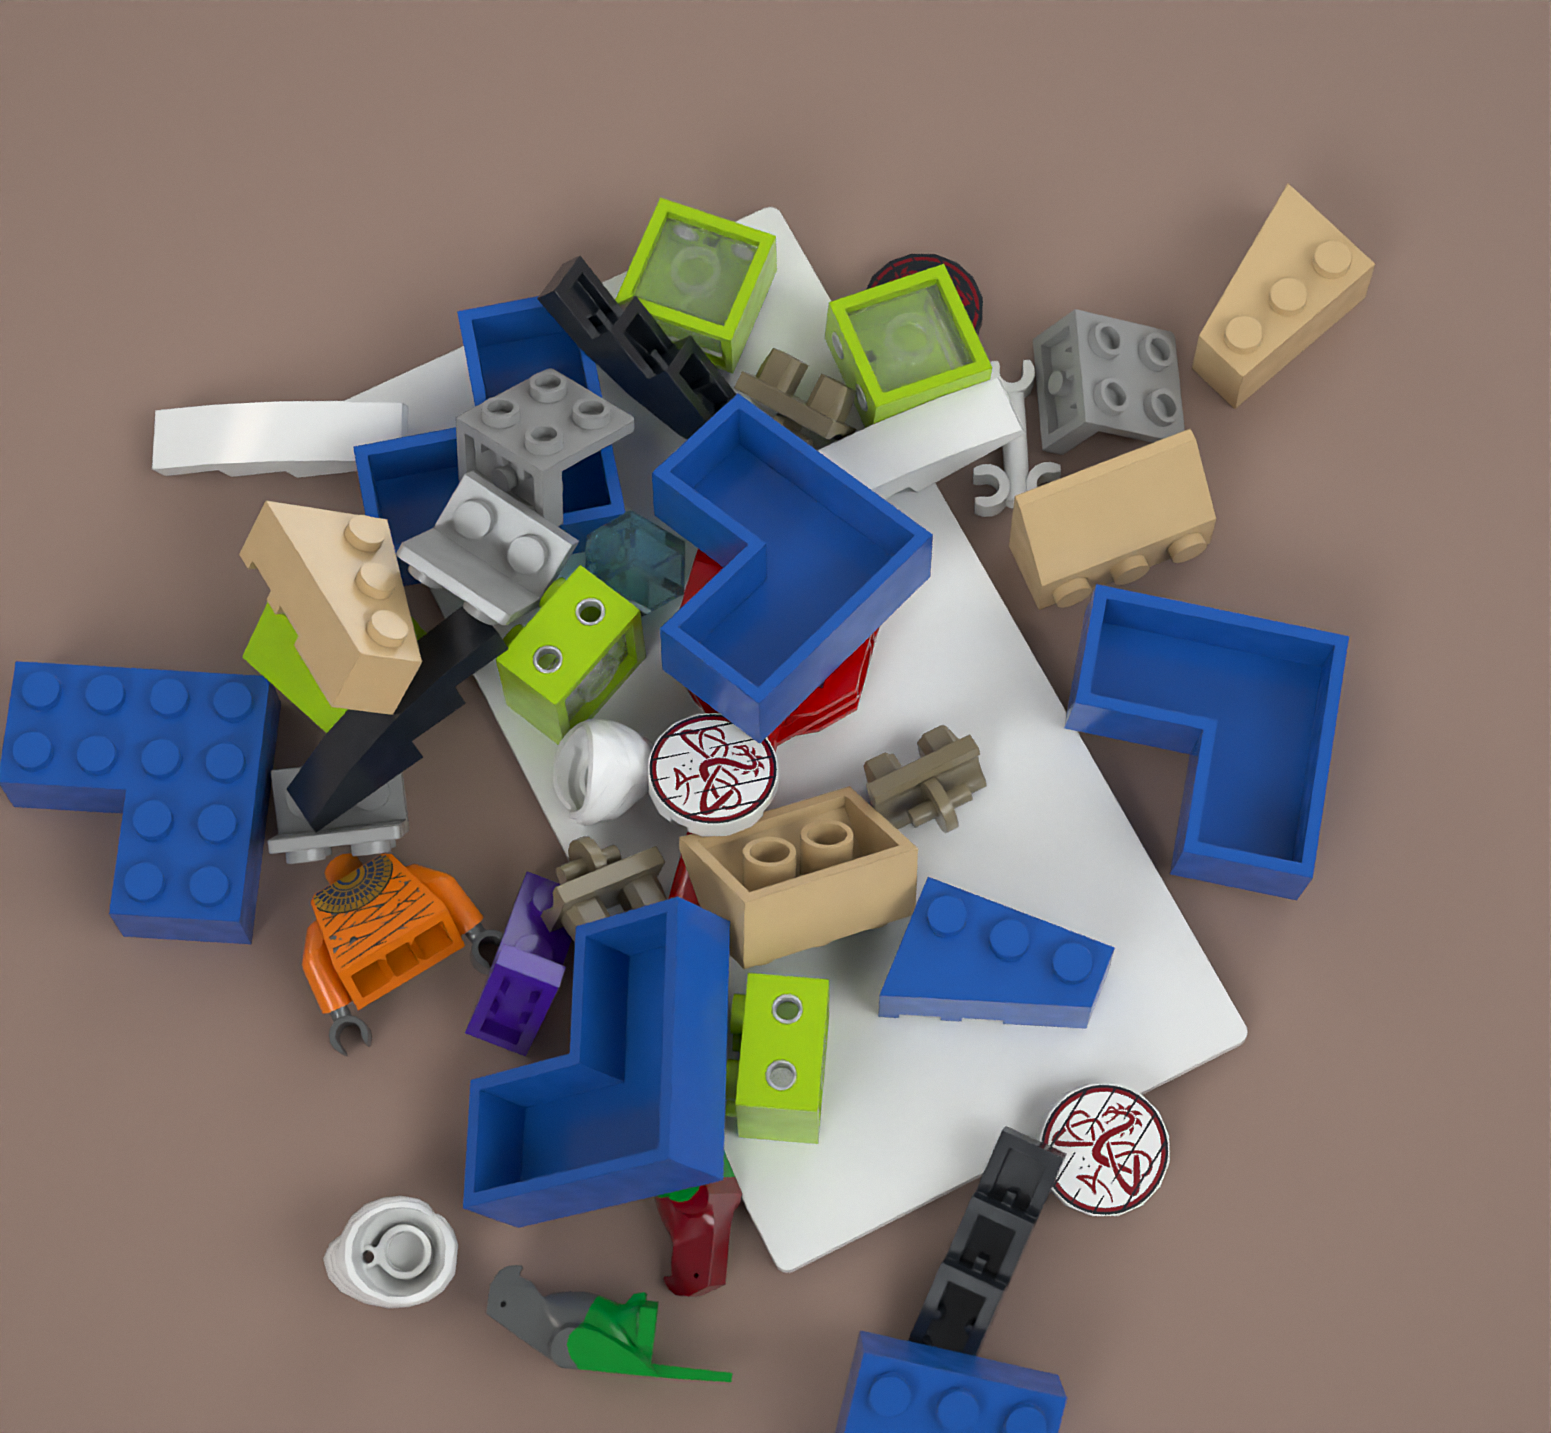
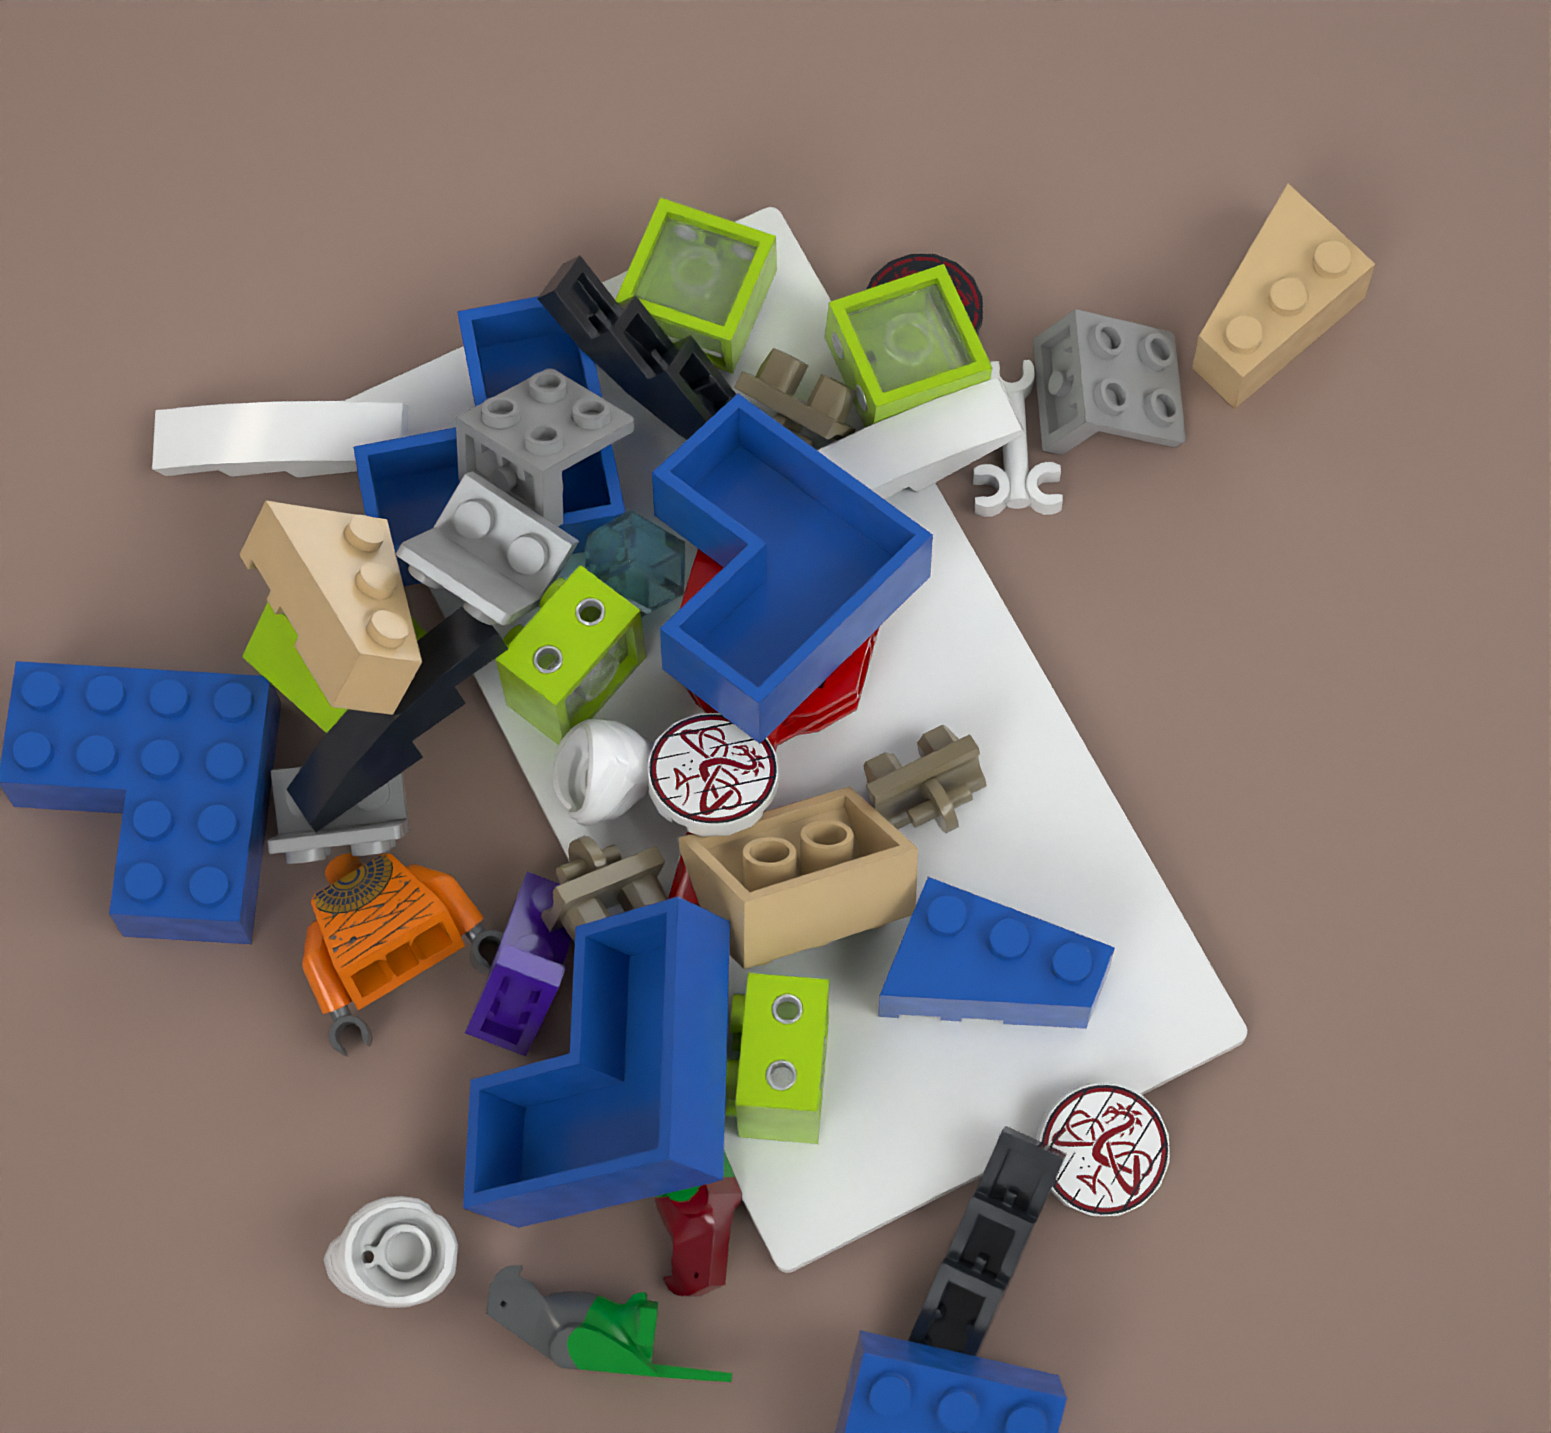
tan slope [1009,428,1216,610] -> none
blue piece [1064,584,1349,901] -> none

